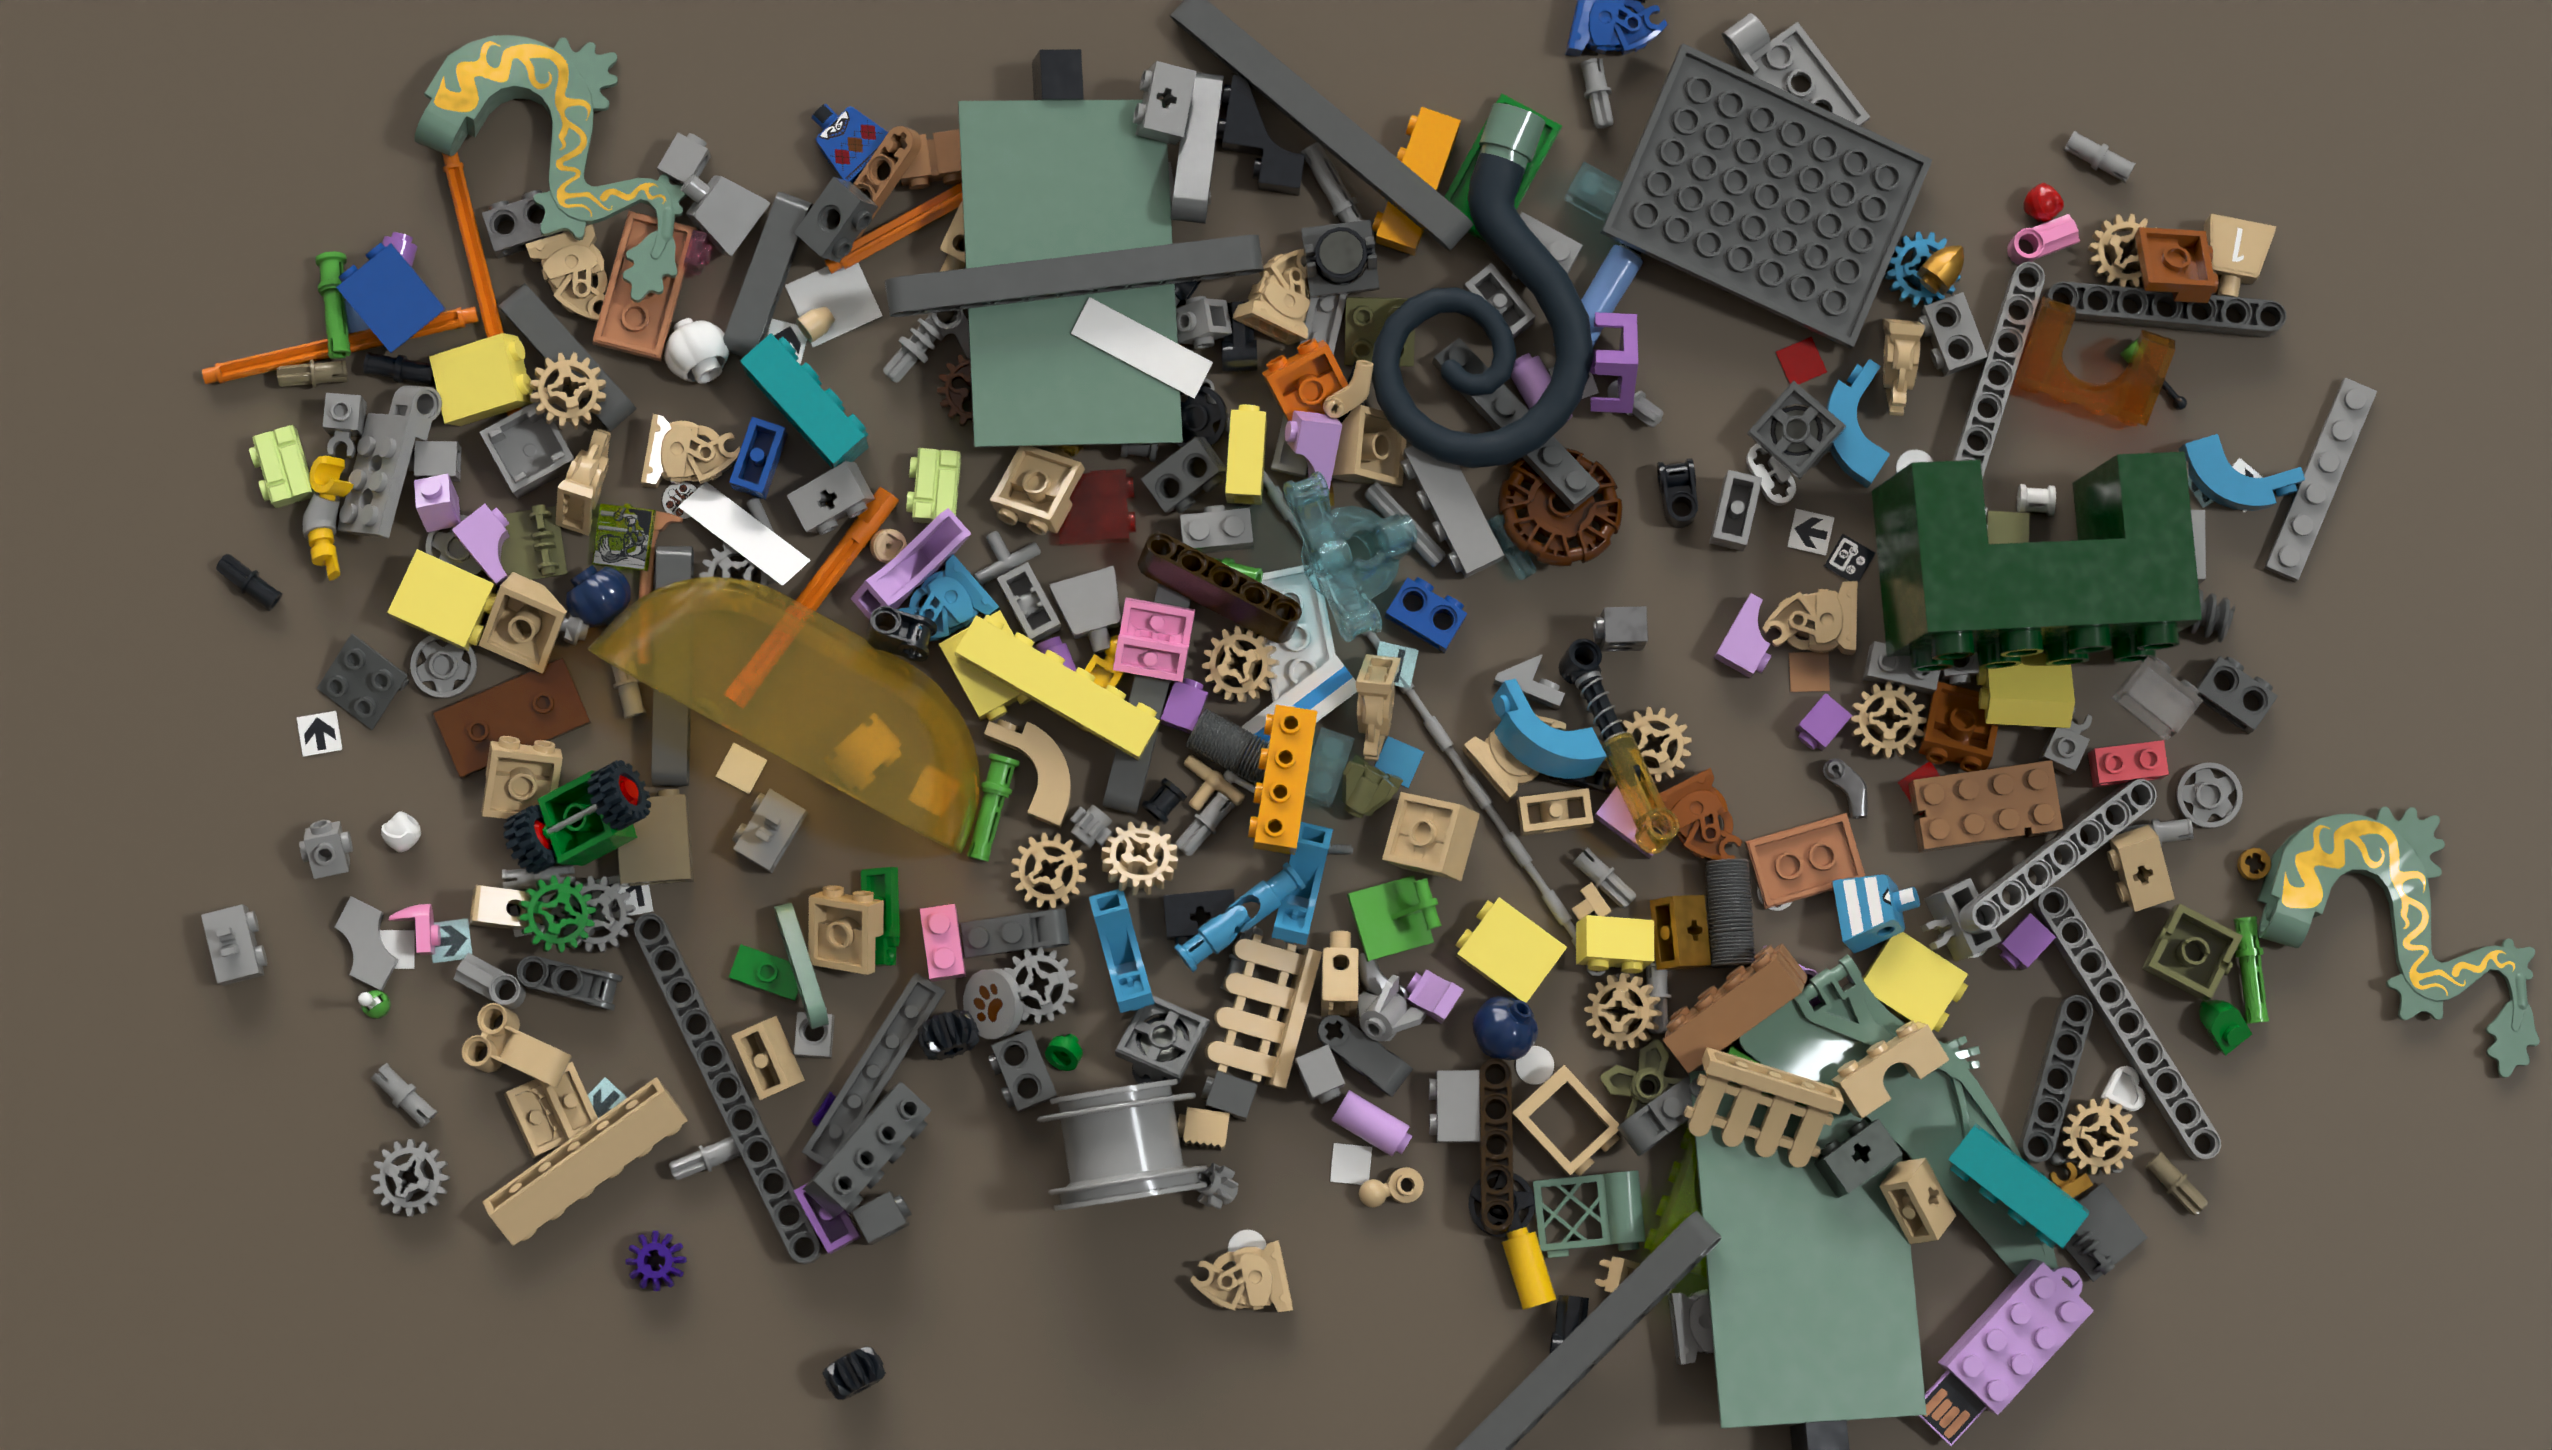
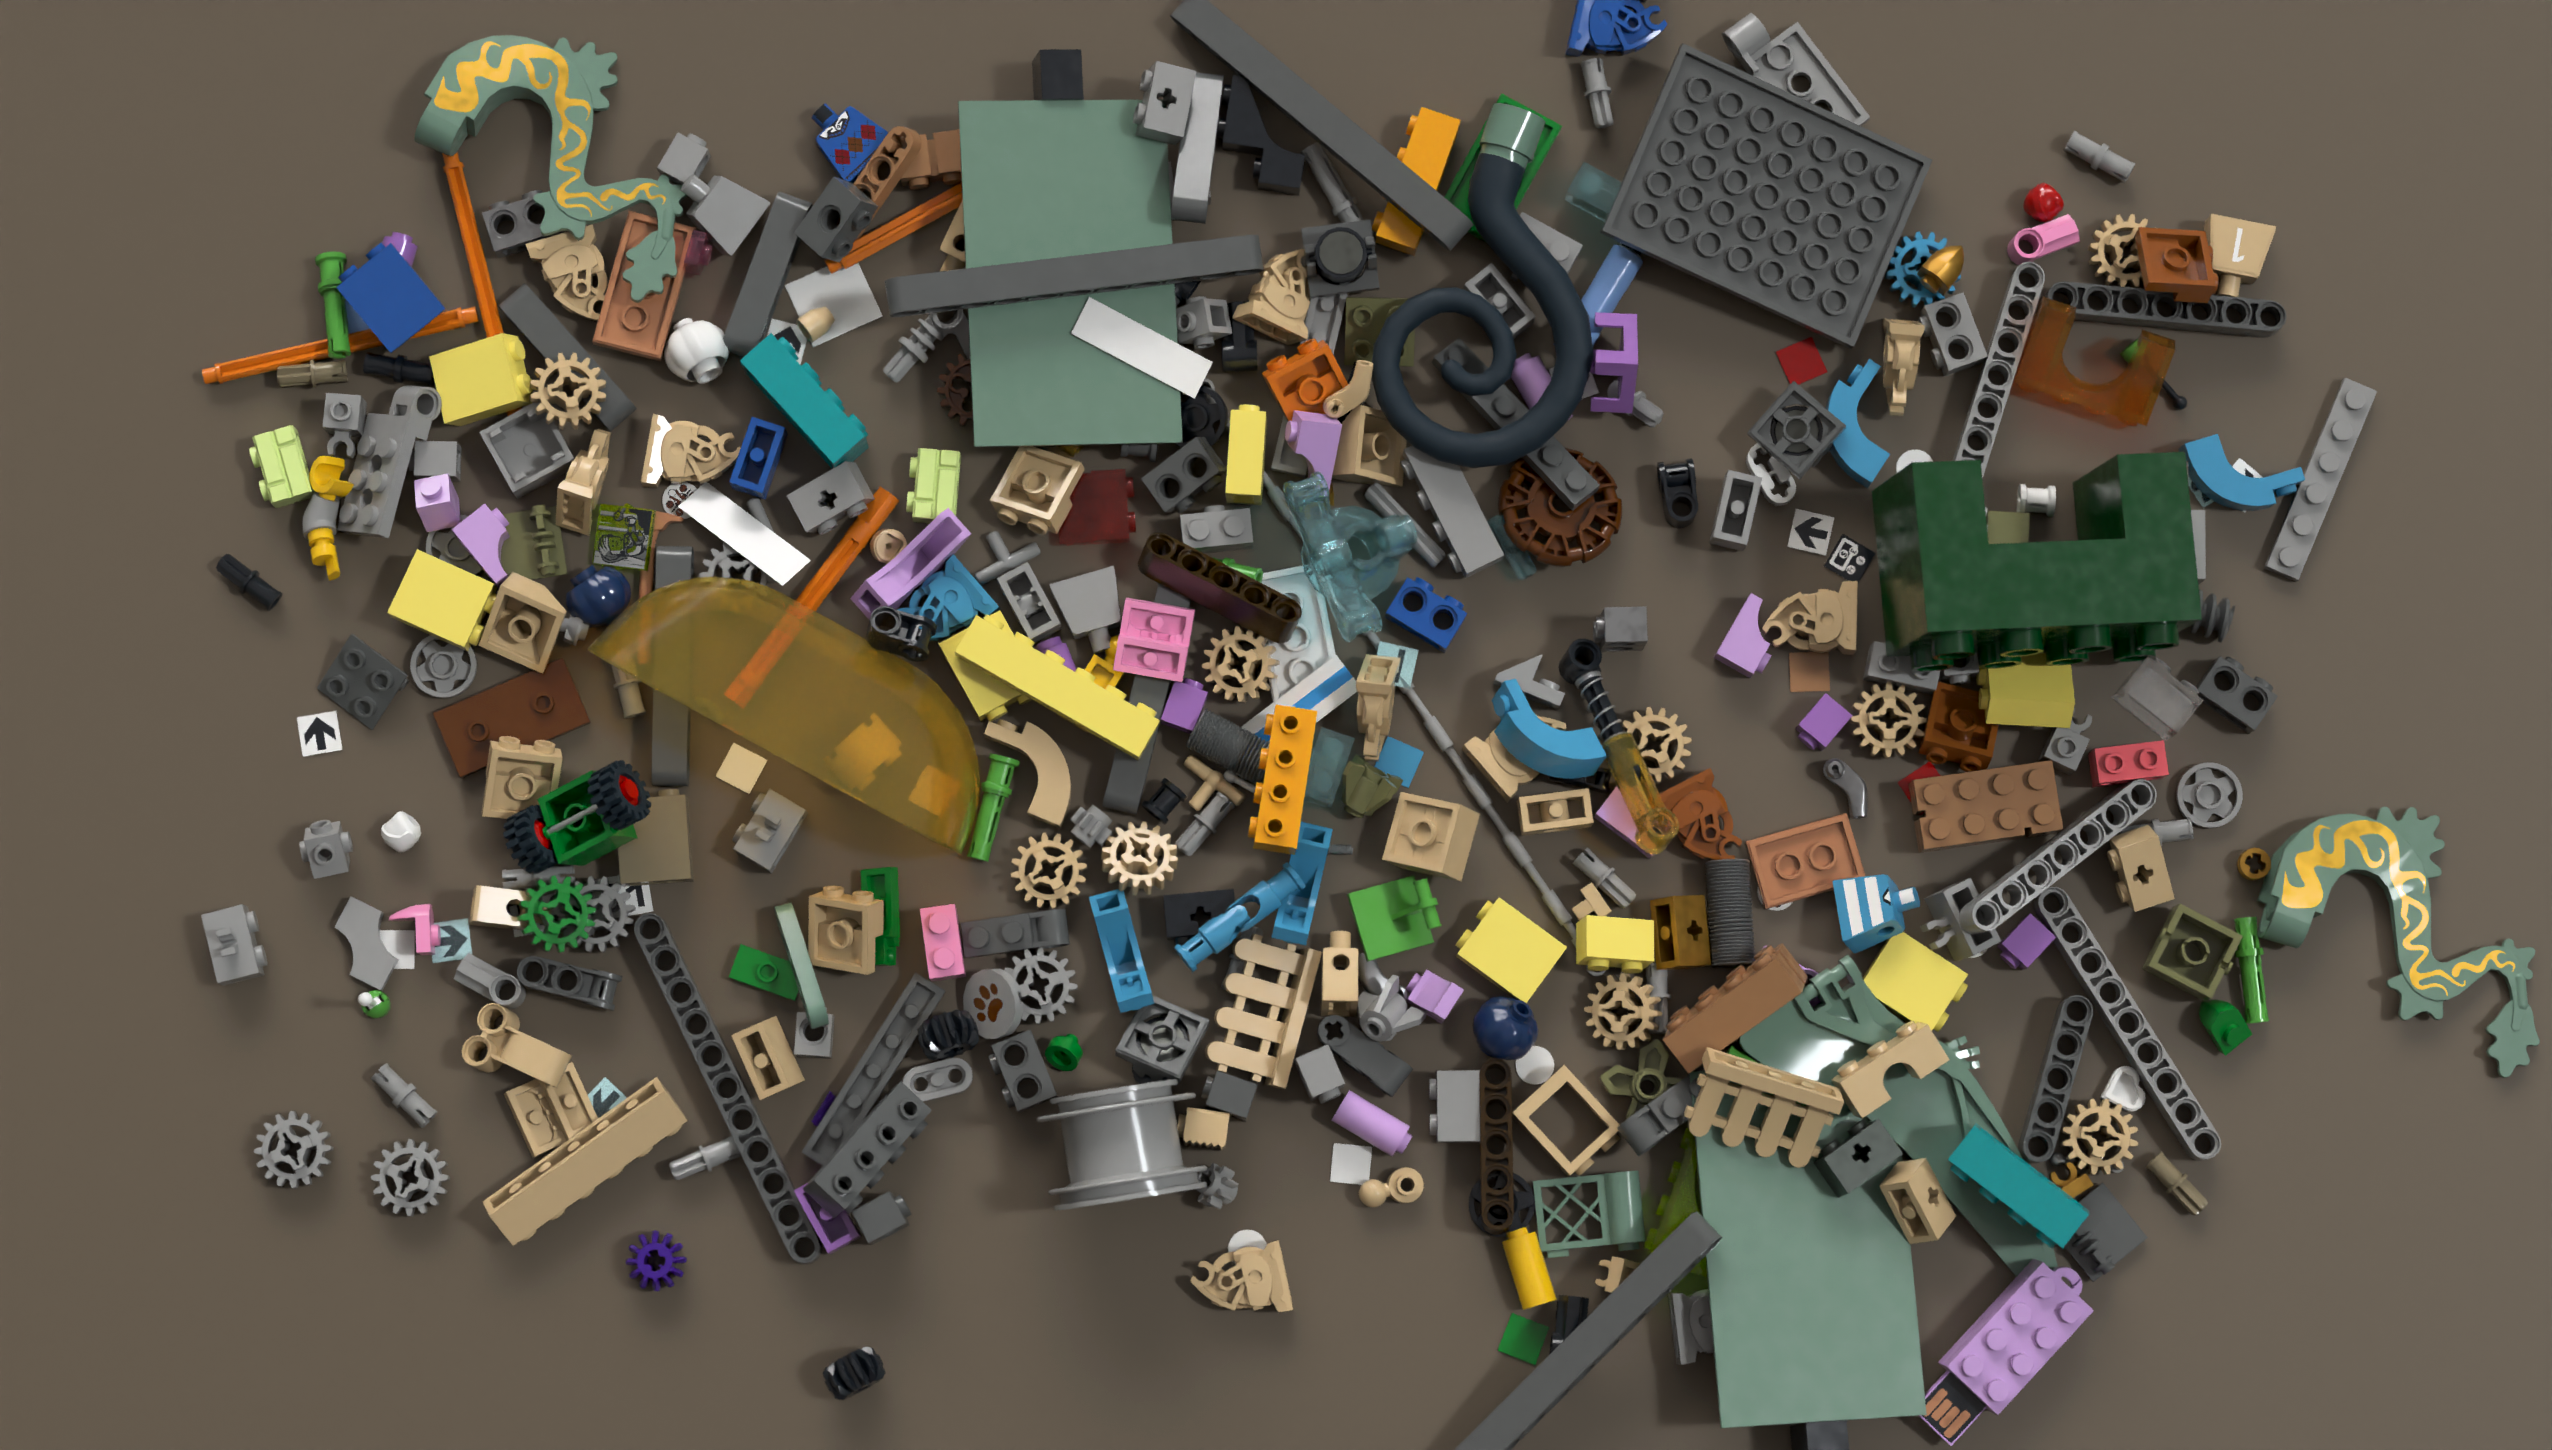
none -> light grey gear [254,1111,334,1189]
none -> light grey plate [903,1058,973,1102]
none -> green sticker [1497,1313,1549,1365]

